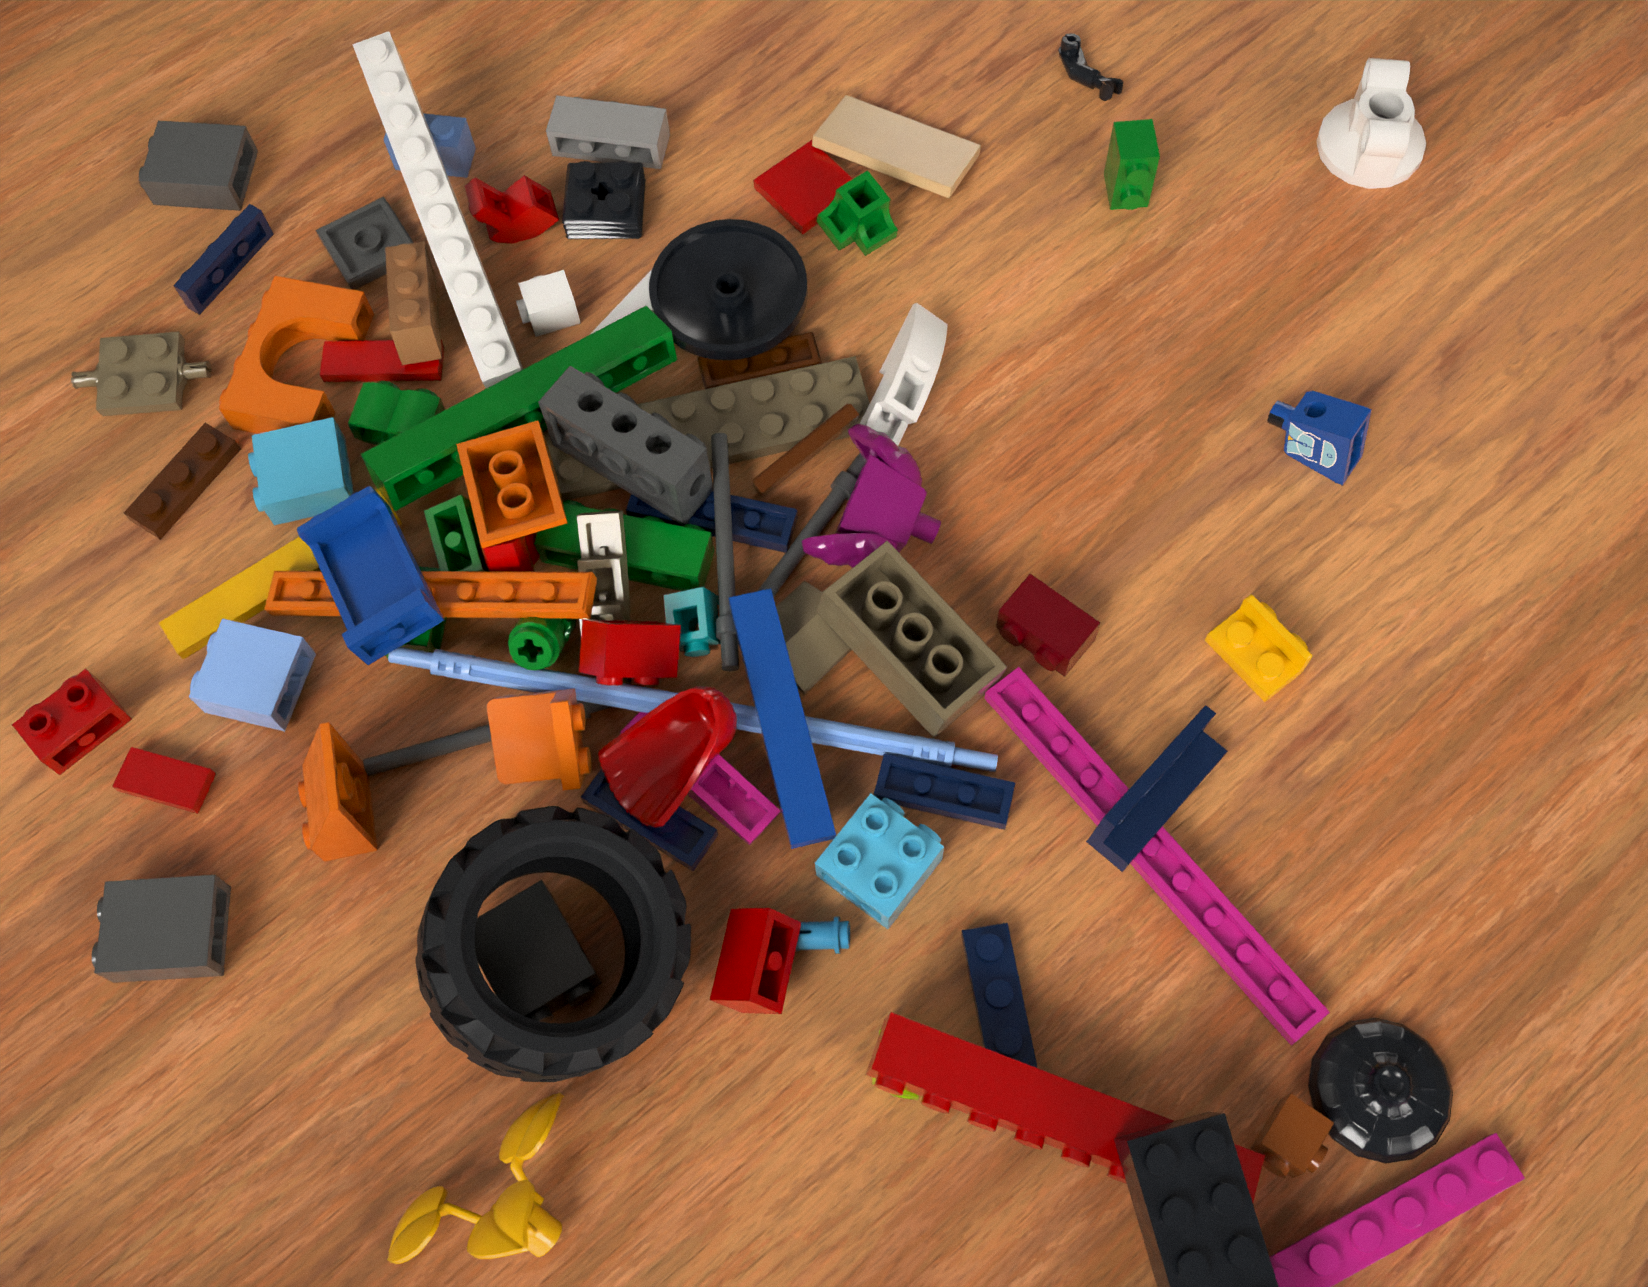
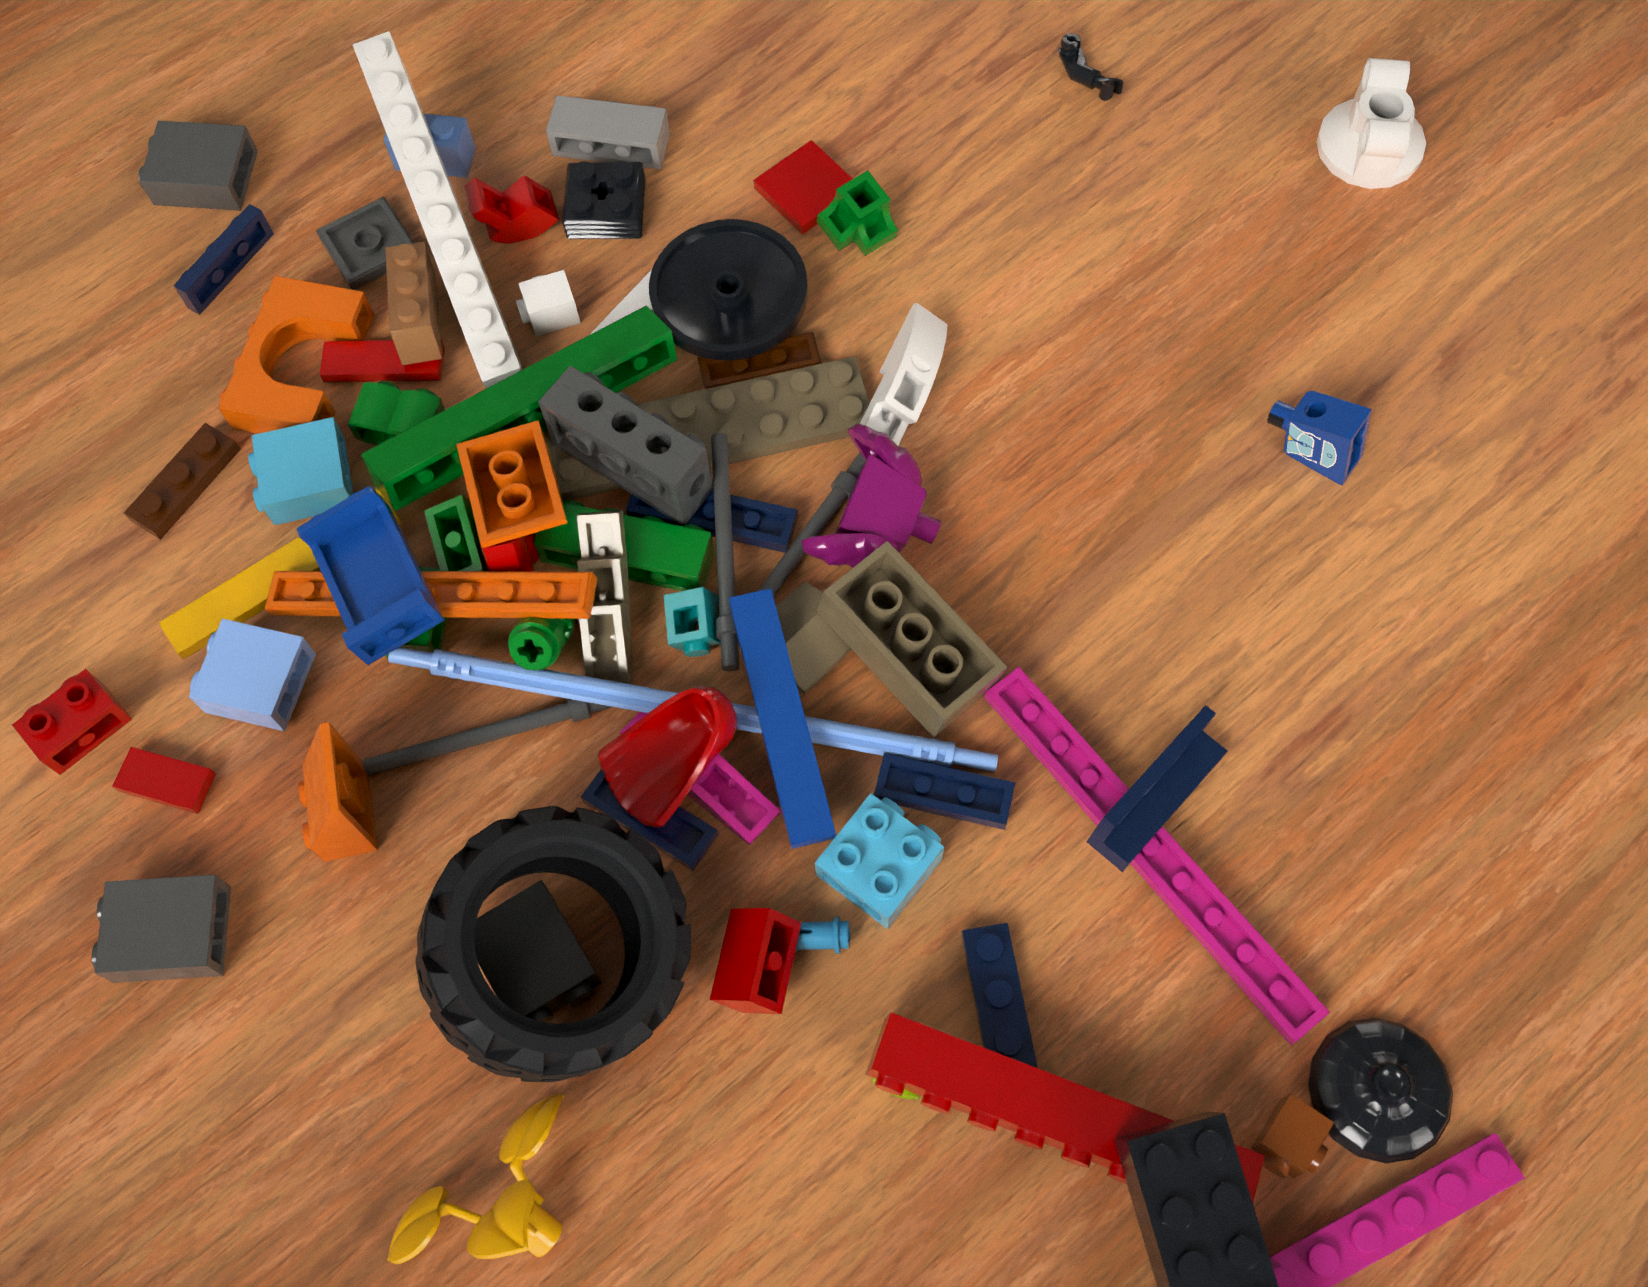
dark tan plate [71,332,212,416] -> none
orange bracket [487,688,592,791] -> none
red brick [579,619,681,685] -> none
reddish brown tile [753,403,860,498] -> none
tan tile [812,95,981,198] -> none
dark red brick [996,573,1100,677] -> none
green brick [1104,119,1160,210] -> none
yellow bracket [1205,594,1312,702] -> none

